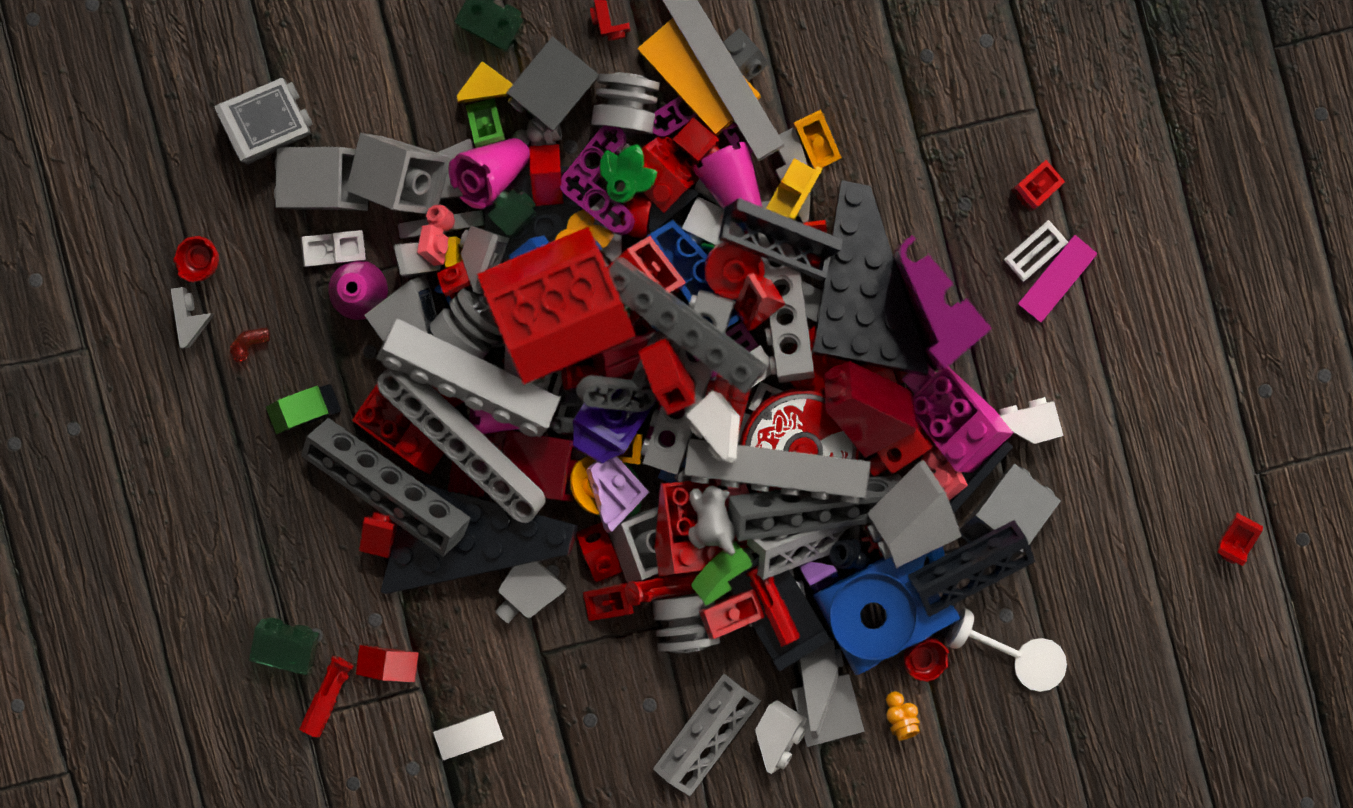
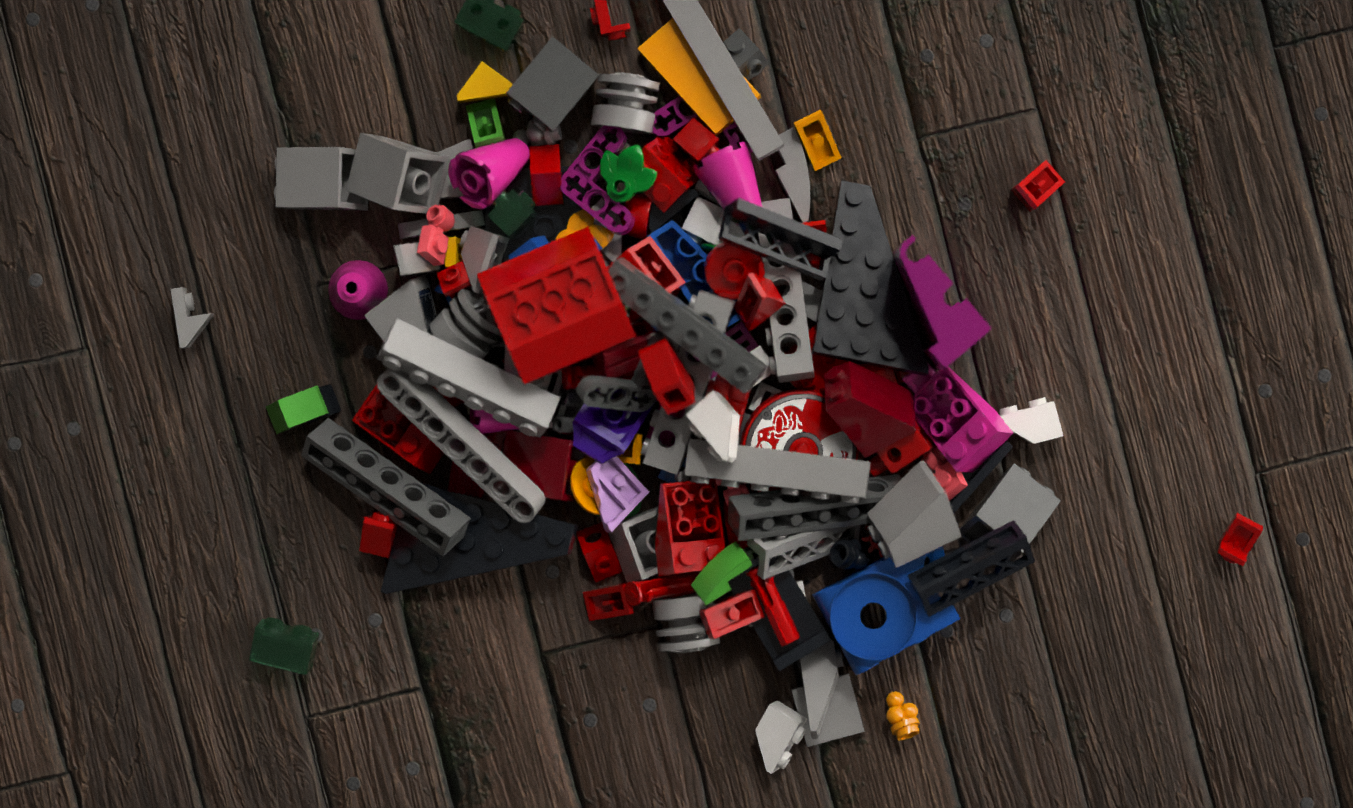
red hair [173,236,219,282] -> none
slope [214,78,313,165] -> none
clear red arm [230,327,270,362] -> none
red piece [299,656,354,738] -> none
white slope [300,230,366,267] -> none
red slope [356,645,419,682] -> none
white slope [433,711,503,760] -> none
light grey torso [495,562,567,623] -> none
light grey fence [653,674,761,796] -> none
light grey animal [688,485,735,556] -> none
yellow panel [766,158,822,220] -> none
medium lavender slope [799,562,840,593] -> none
red hair [904,637,949,682] -> none
white piece [946,608,1067,692] -> none
white tile [1003,220,1068,282] -> none
dark pink tile [1018,235,1098,323] -> none

